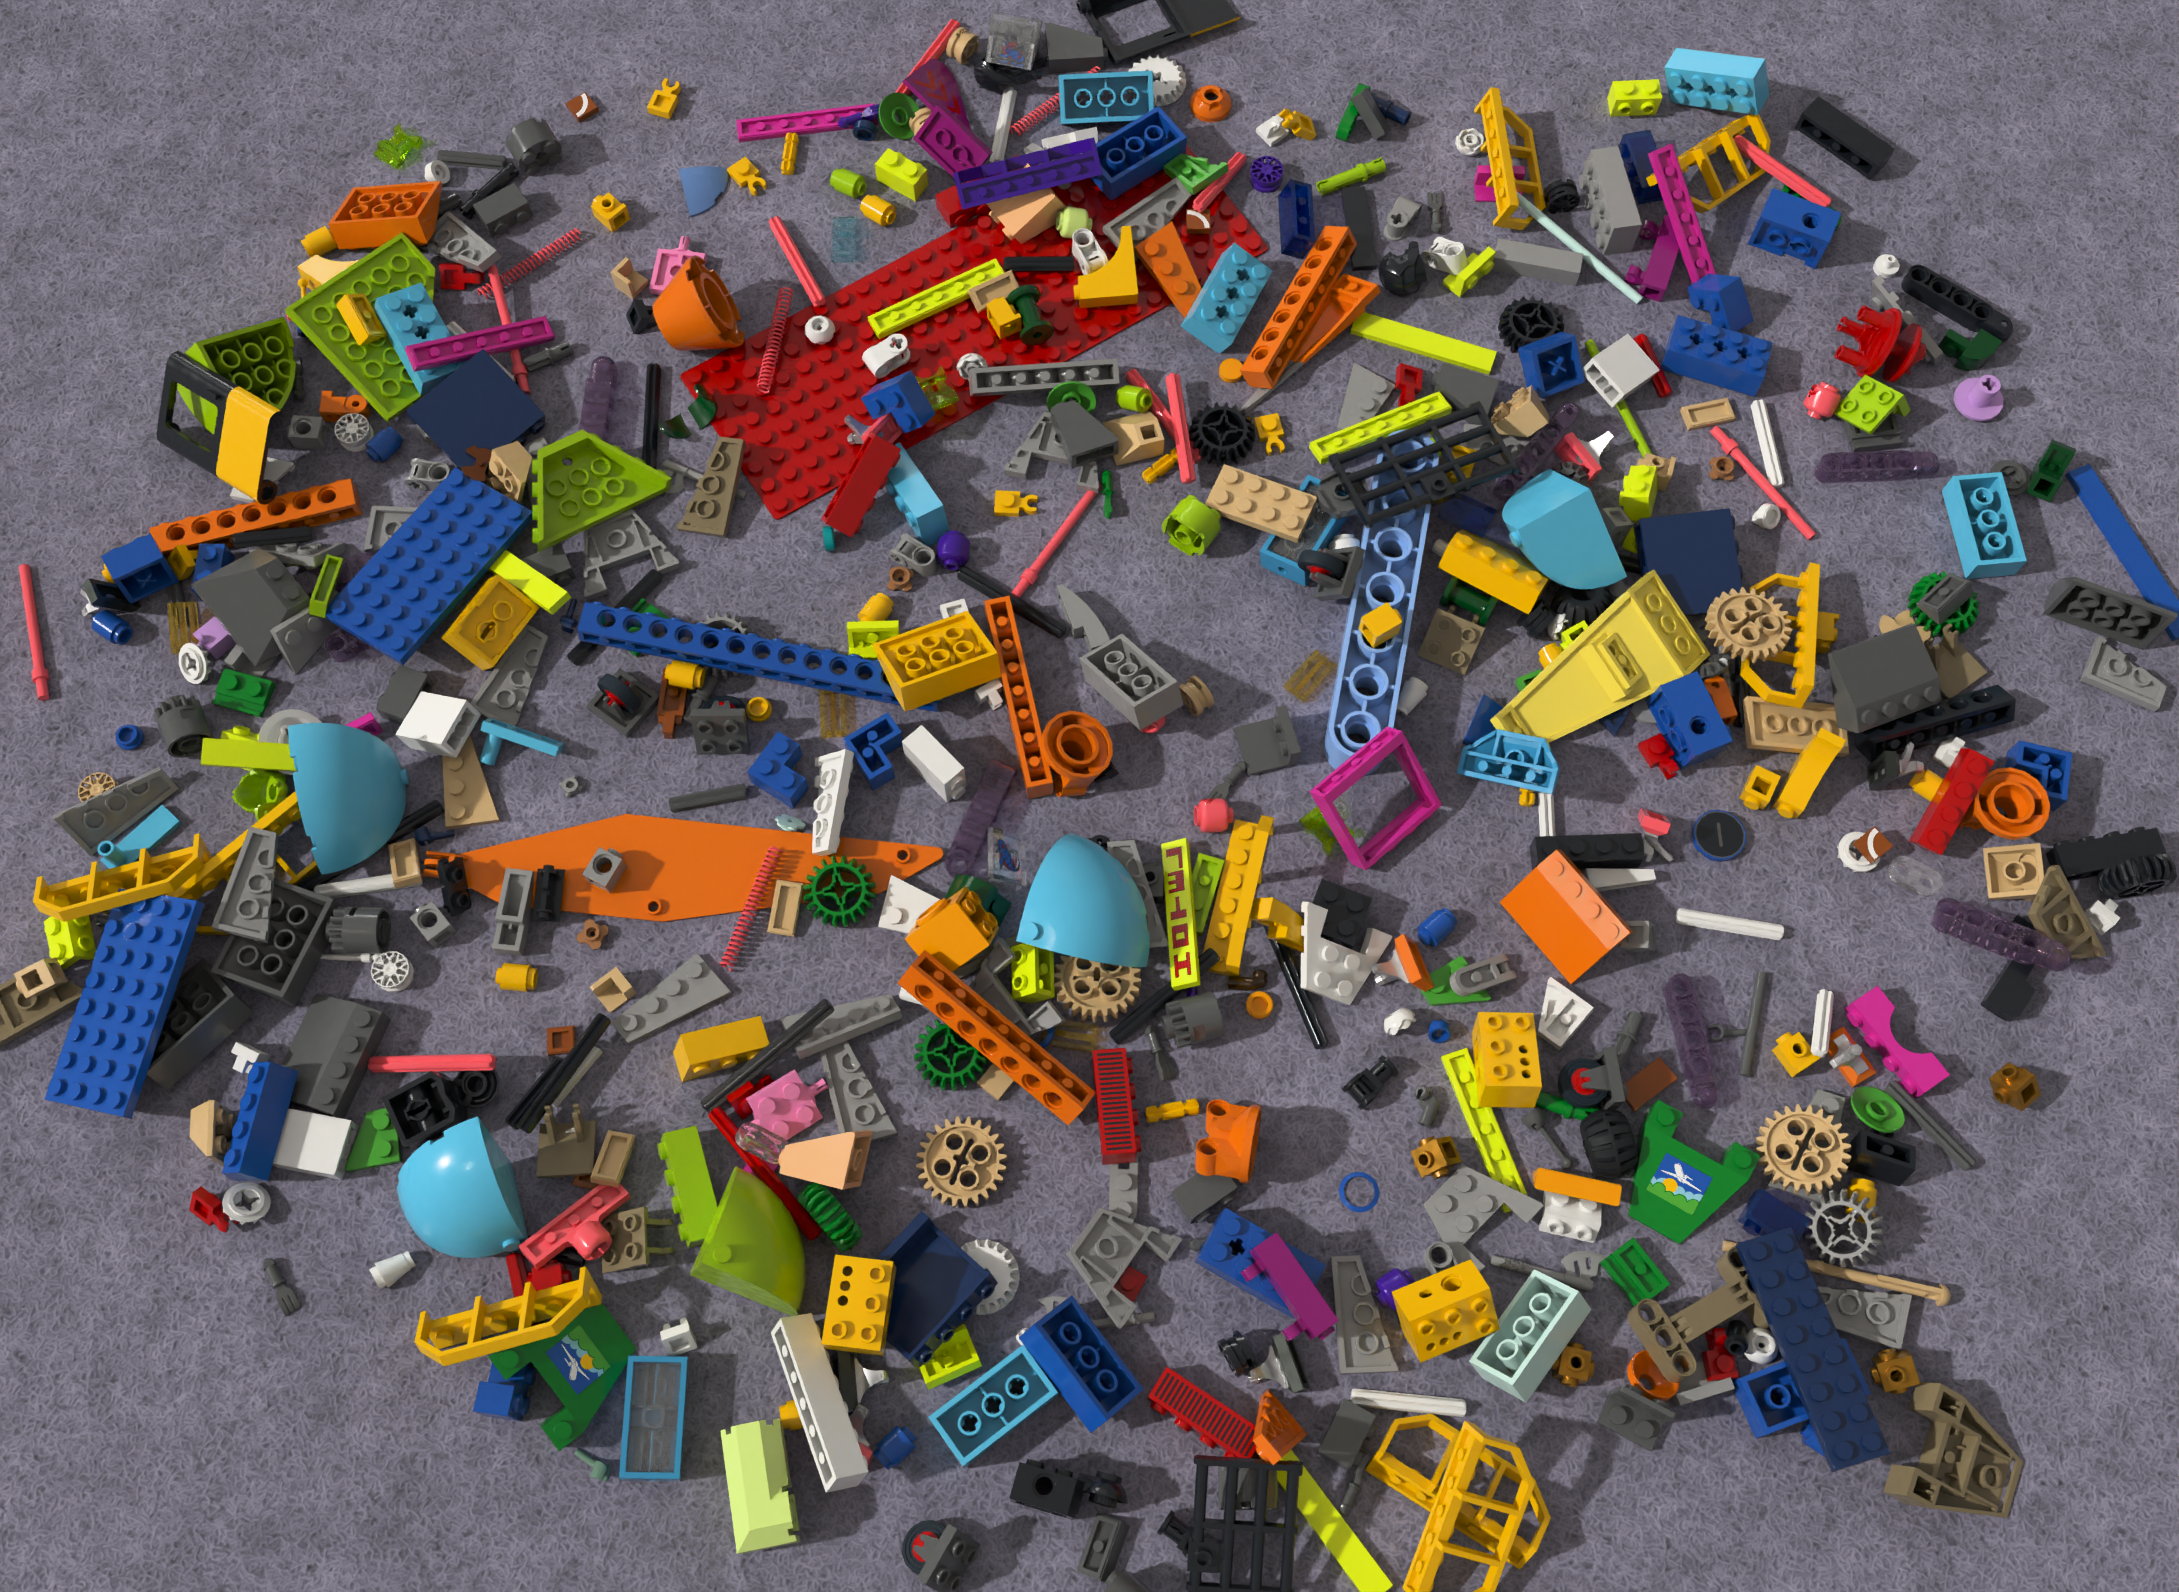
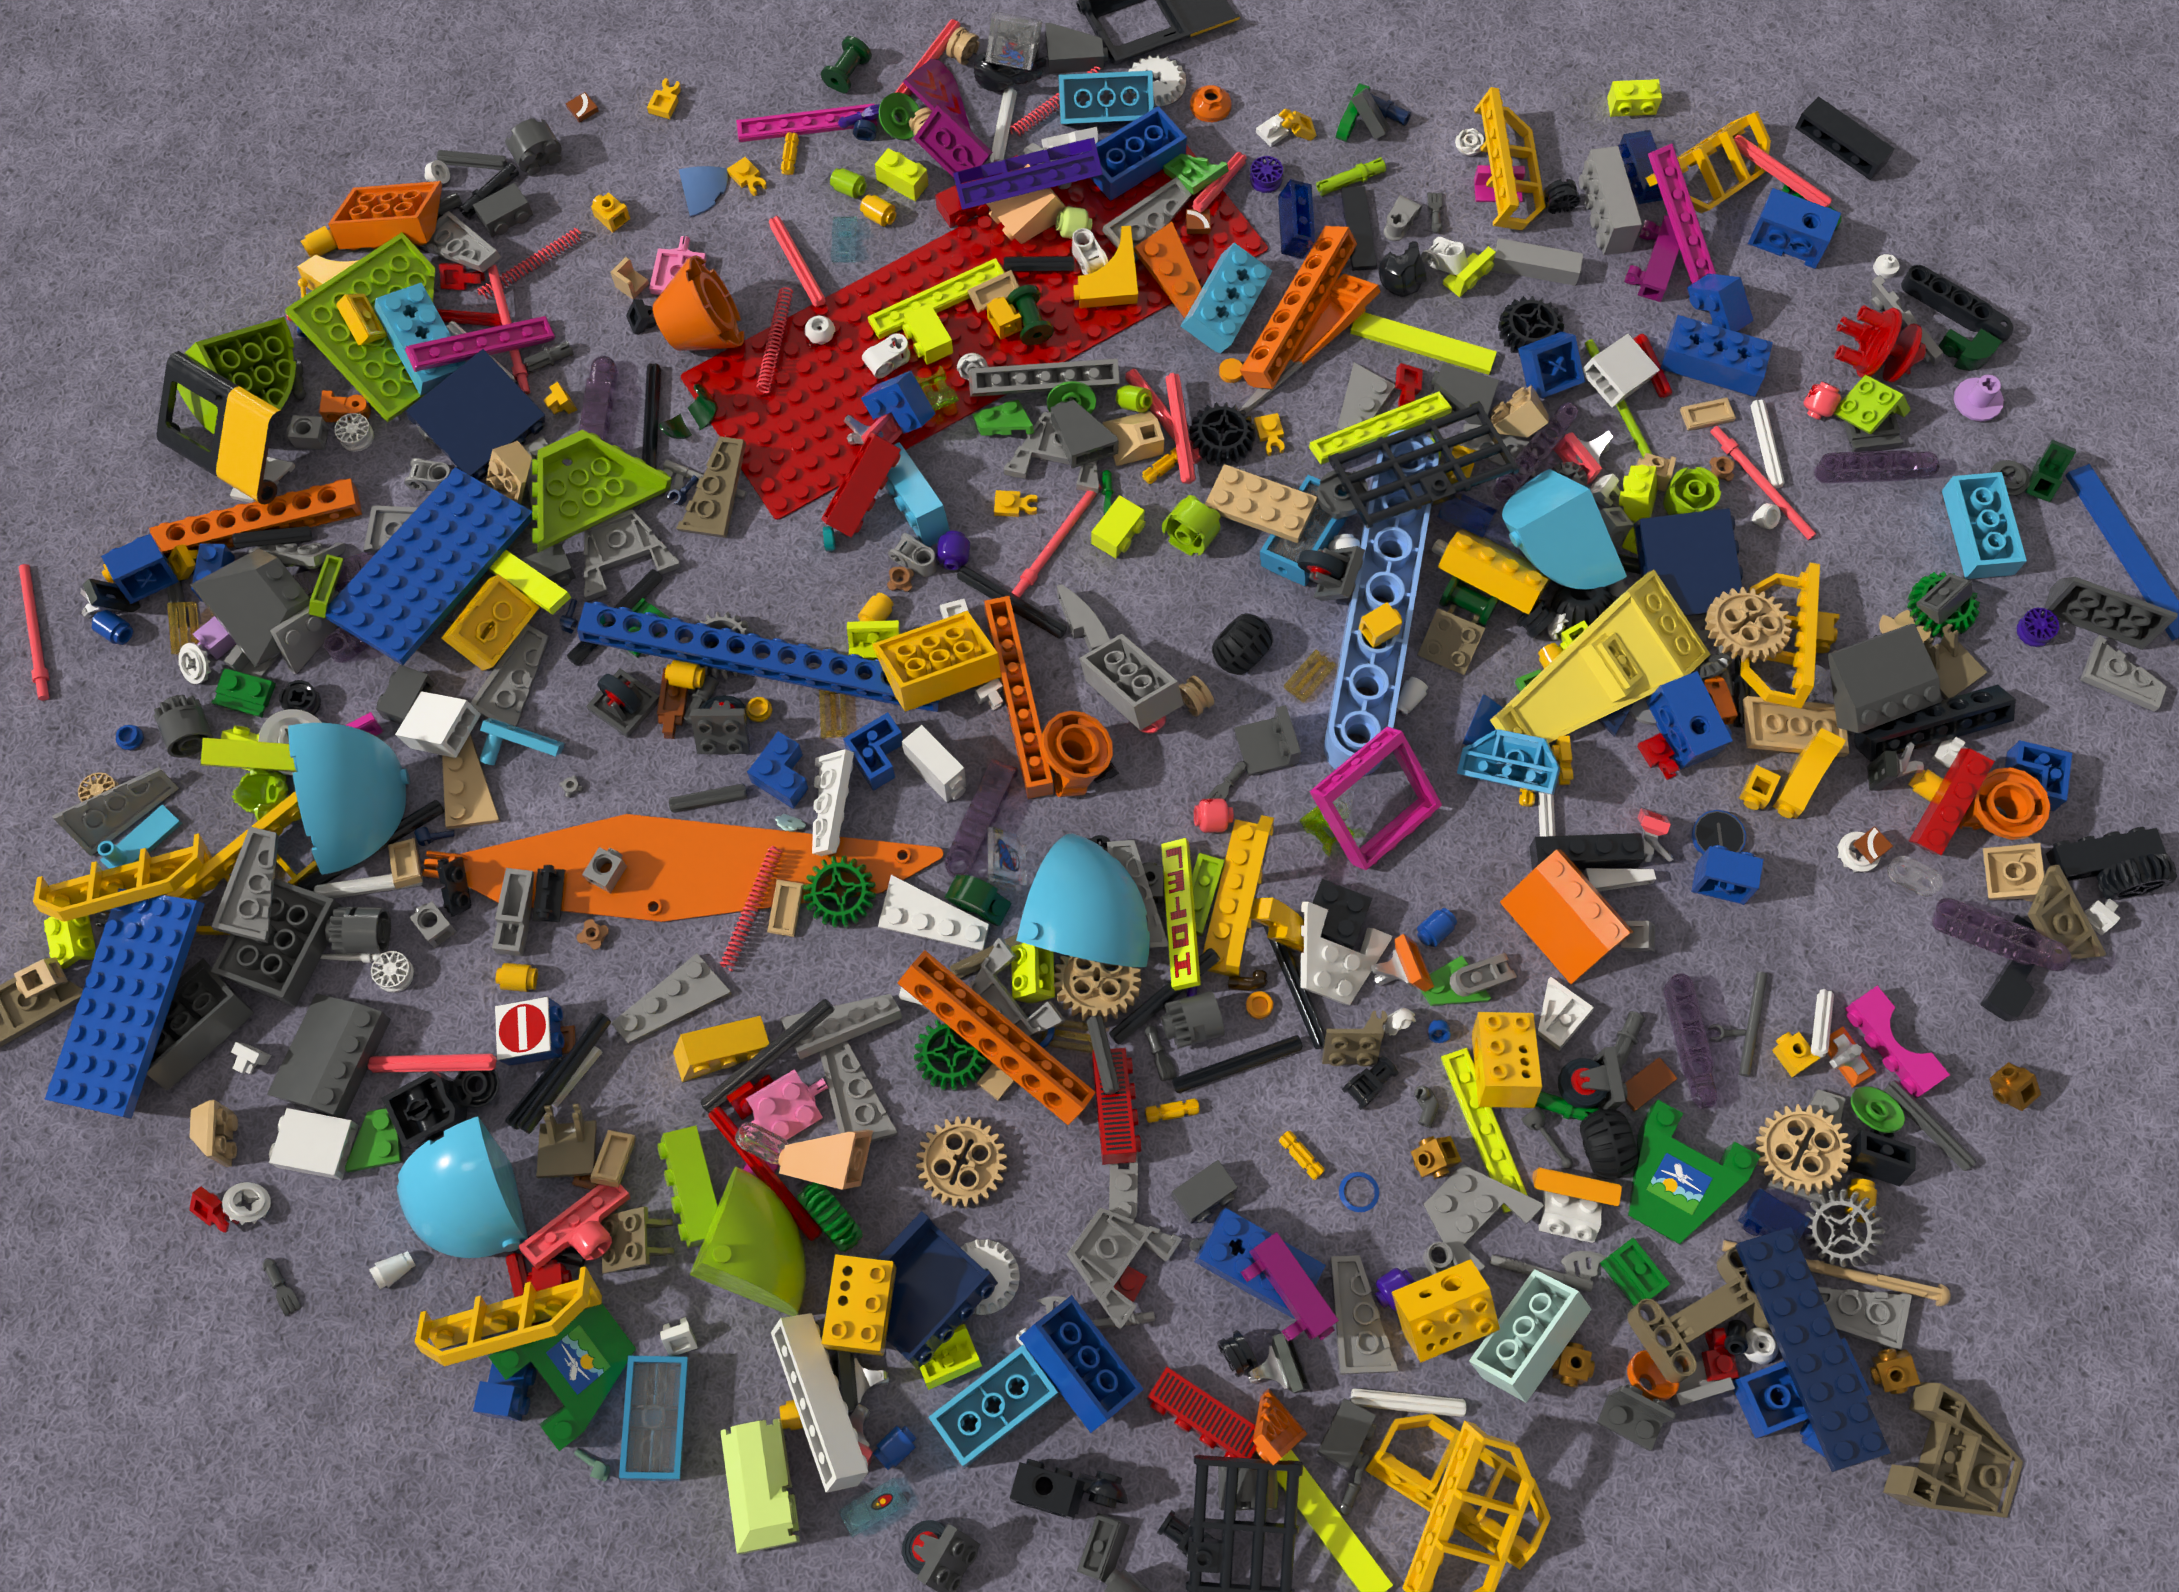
blue slope [222,1062,298,1181] -> none
blue brick [365,426,403,463] -> none
clear neon green piece [374,123,423,170] -> none
reddish brown piece [461,445,492,483] -> none
tan panel [590,967,637,1013] -> none
light orange brick [905,886,999,972] -> none
orange piece [1195,1099,1262,1184] -> none
light aqua piece [1517,192,1643,304] -> none
medium azure brick [1664,48,1769,115] -> none
white axle [1675,908,1784,940] -> none
none -> black wheel [279,680,321,715]
none -> red axle [437,309,502,327]
none -> piece [495,997,564,1066]
none -> yellow tile [543,382,578,415]
none -> dark blue hand [667,475,699,505]
none -> dark green piece [821,36,872,94]
none -> clear light blue slope [838,1478,908,1538]
none -> neon yellow brick [902,303,953,365]
none -> bright green wing [972,399,1034,436]
none -> dark grey axle [1087,1016,1120,1094]
none -> neon yellow brick [1091,495,1146,559]
none -> black axle [1172,1035,1303,1093]
none -> black wheel [1212,613,1273,675]
none -> yellow axle [1279,1131,1325,1180]
none -> dark tan plate [1322,1010,1388,1067]
none -> yellow plate [1551,736,1573,785]
none -> white tile [1590,474,1620,507]
none -> lime brick [1663,467,1721,515]
none -> blue brick [1691,845,1764,905]
none -> dark purple wheel [2017,607,2059,647]

